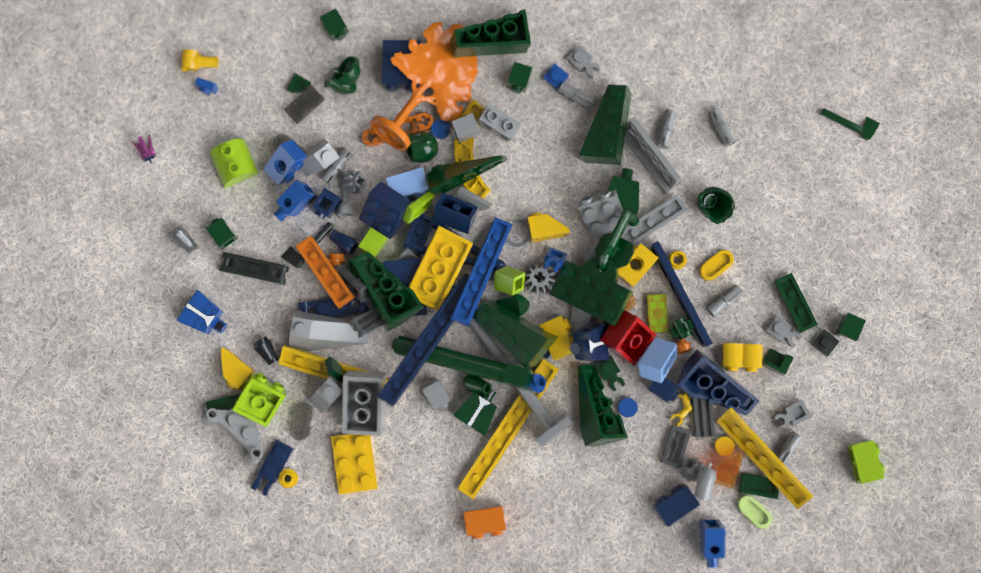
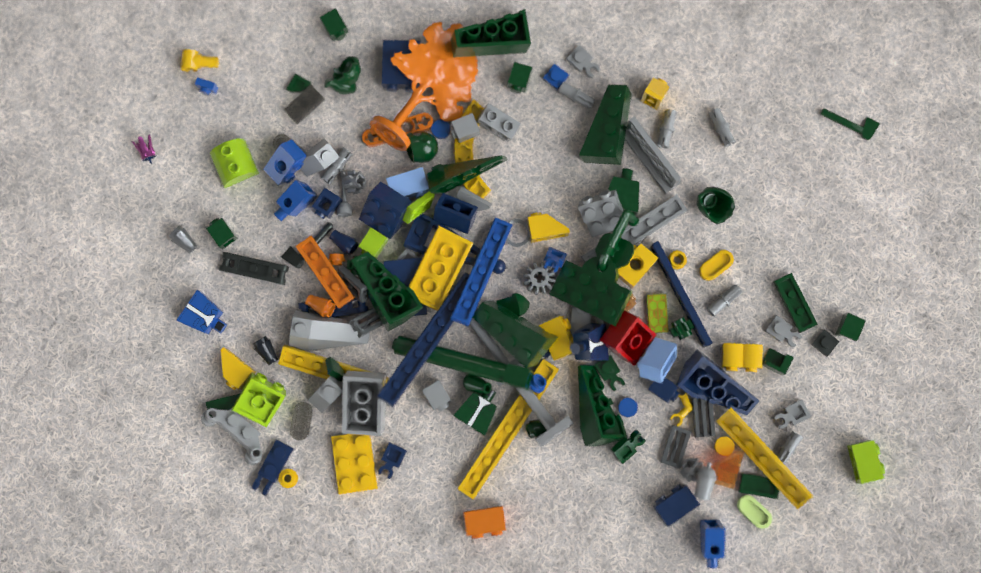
lime brick [494,266,525,296] -> none
orange plate [675,339,691,355] -> none
none -> orange cone [305,294,336,318]
none -> dark blue plate [378,442,407,479]
none -> dark green cone [525,419,547,439]
none -> dark green plate [611,430,646,464]
none -> yellow slope [641,78,670,110]

